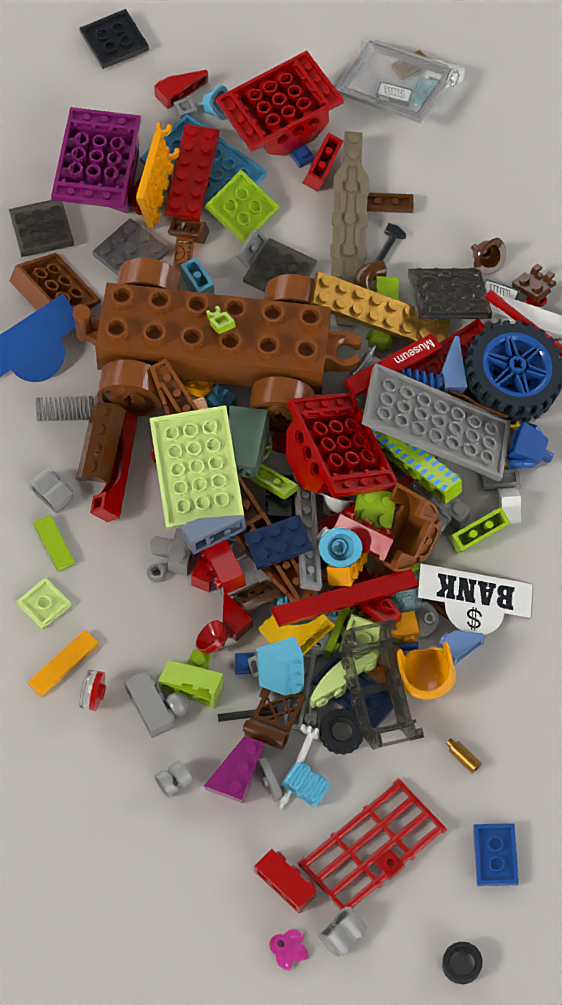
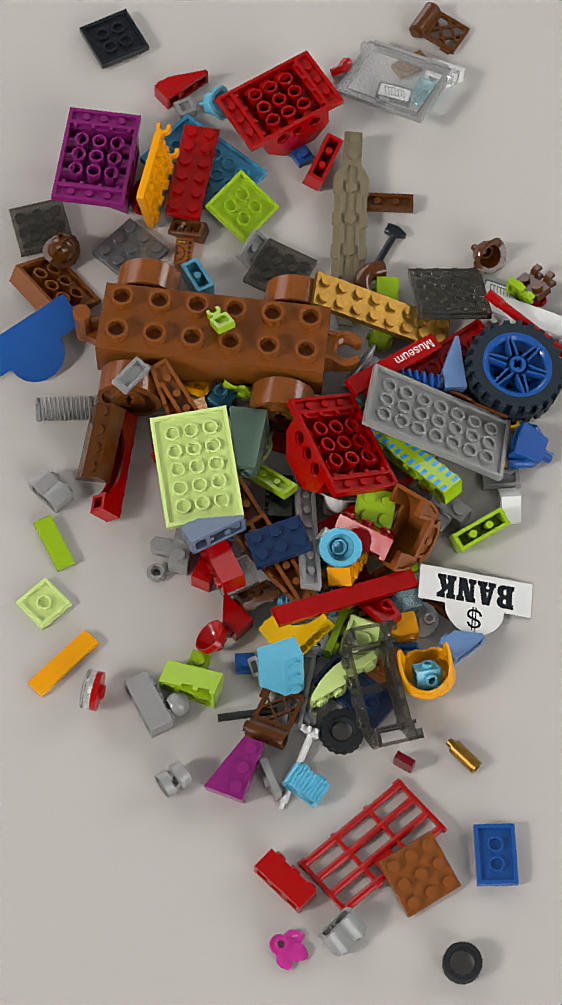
none -> reddish brown helmet [42,232,80,269]
none -> light grey tile [111,356,151,395]
none -> lime plate [220,380,251,401]
none -> red arm [330,57,352,77]
none -> dark orange plate [377,831,461,917]
none -> dark red tile [393,751,416,774]
none -> reddish brown piece [409,2,470,55]
none -> medium azure brick [412,660,444,691]
none -> lime plate [505,277,535,305]

